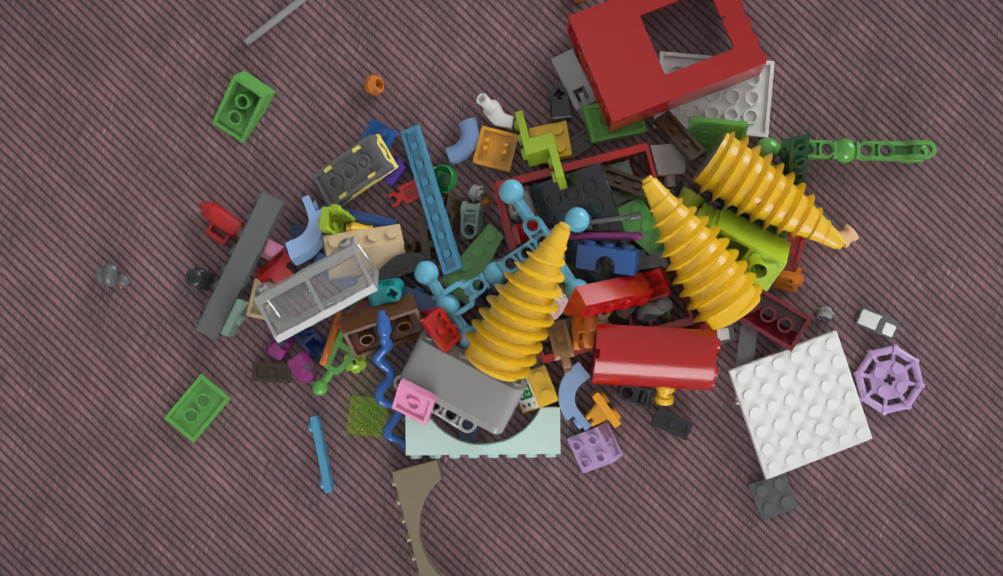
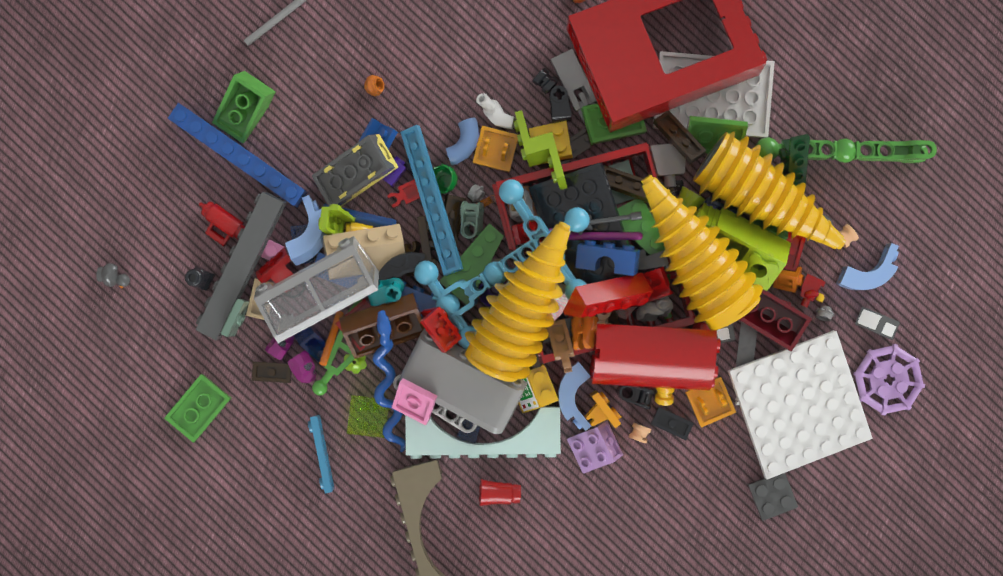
none -> blue brick [168,103,308,208]
none -> red plant [479,479,521,506]
none -> black wheel [532,68,559,95]
none -> light nougat wheel [628,422,651,443]
none -> light orange plate [685,377,736,428]
none -> red piece [800,274,826,308]
none -> light blue arch [836,243,899,290]

